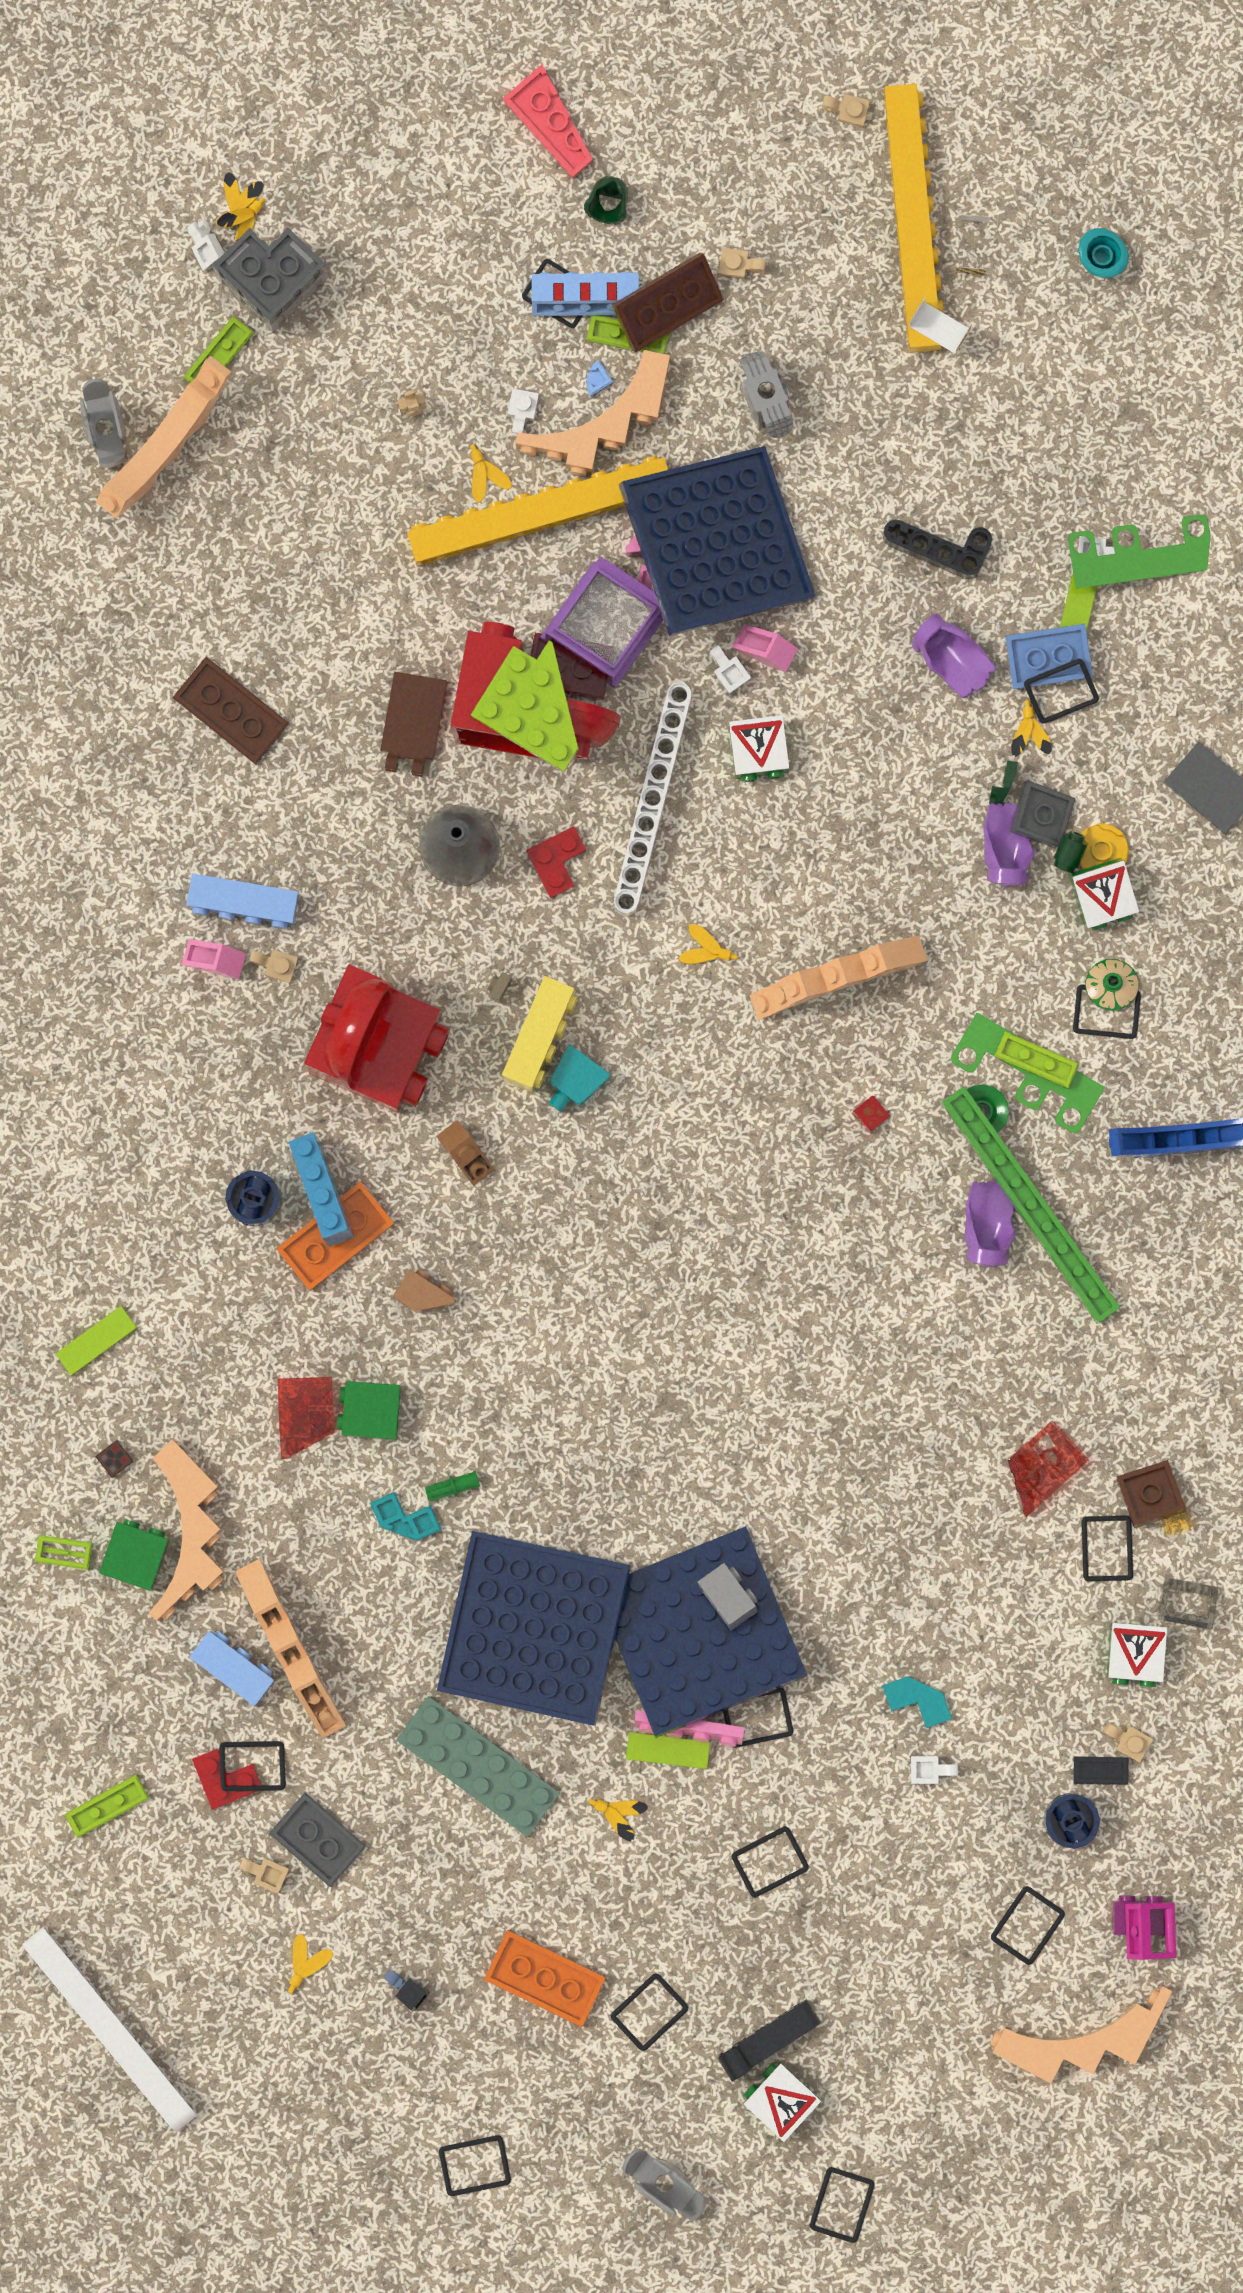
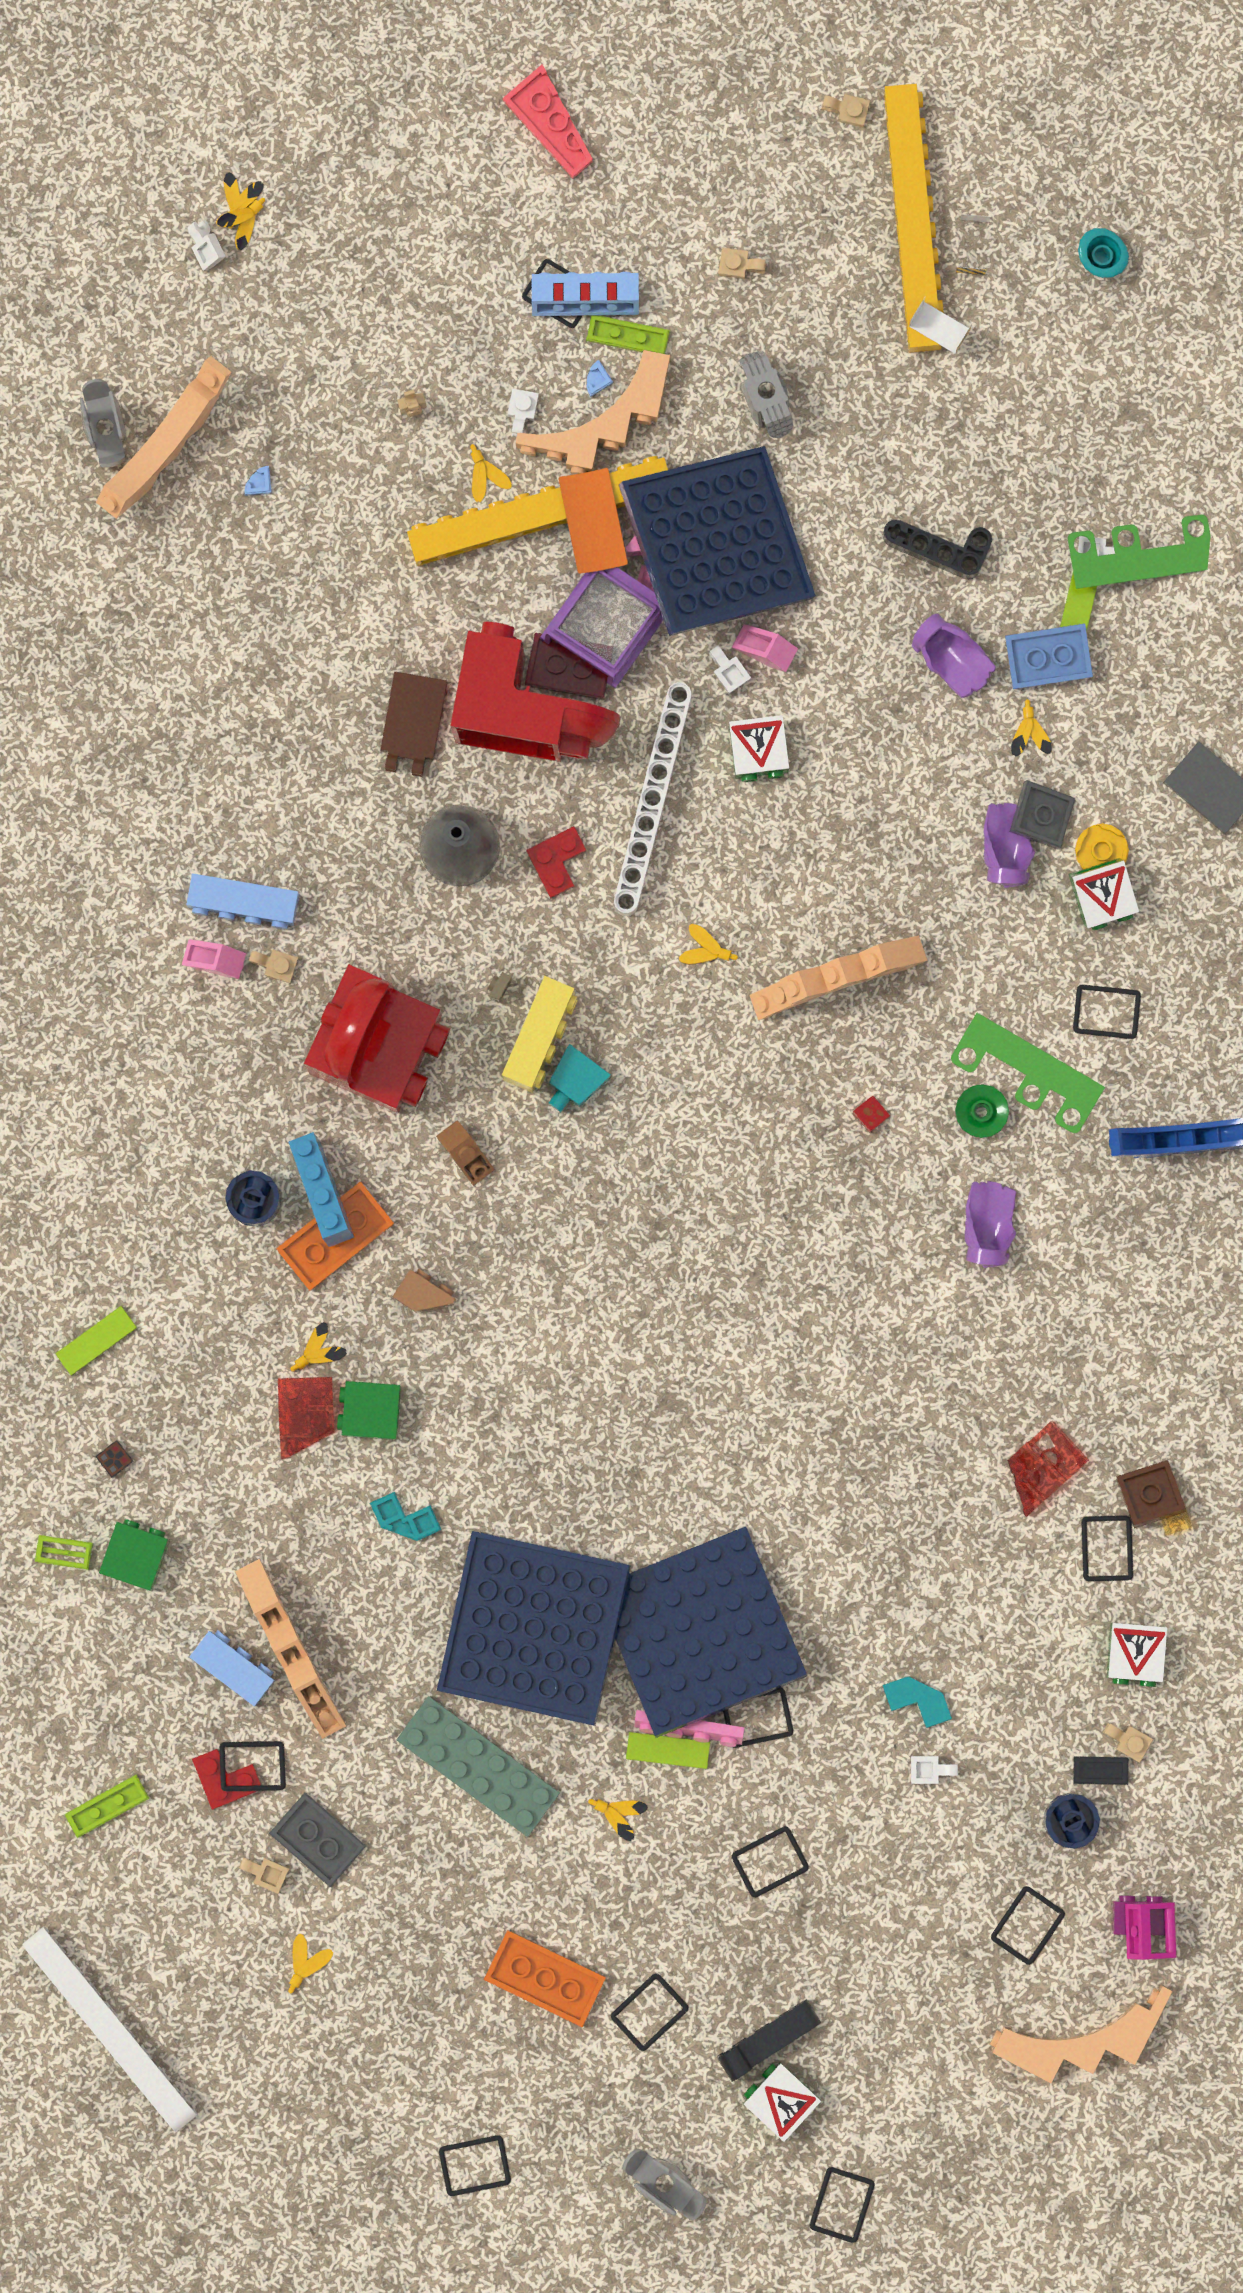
light nougat arch [149,1440,224,1621] -> none
reddish brown tile [172,657,289,765] -> none
lime tile [183,316,254,383] -> none
dark grey piece [212,228,329,333] -> none
black piece [383,1969,430,2011] -> none
green axle [425,1471,480,1501] -> none
lime wing [471,641,578,773] -> none
dark green hair [584,176,629,225] -> none
reddish brown tile [612,252,724,352] -> none
light grey brick [698,1563,758,1630] -> none
bright green plate [940,1086,1120,1324] -> none
dark green slope [989,760,1018,805] -> none
lime tile [994,1031,1079,1089] -> none
black piece [1024,659,1099,723] -> none
dark green brick [1054,831,1088,873] -> none
tan dish [1085,959,1139,1011] -> none
clear smoke tile [1157,1577,1218,1630] -> none
none -> light blue tile [245,466,272,496]
none -> yellow piece [290,1322,347,1372]
none -> orange sticker [558,468,628,574]

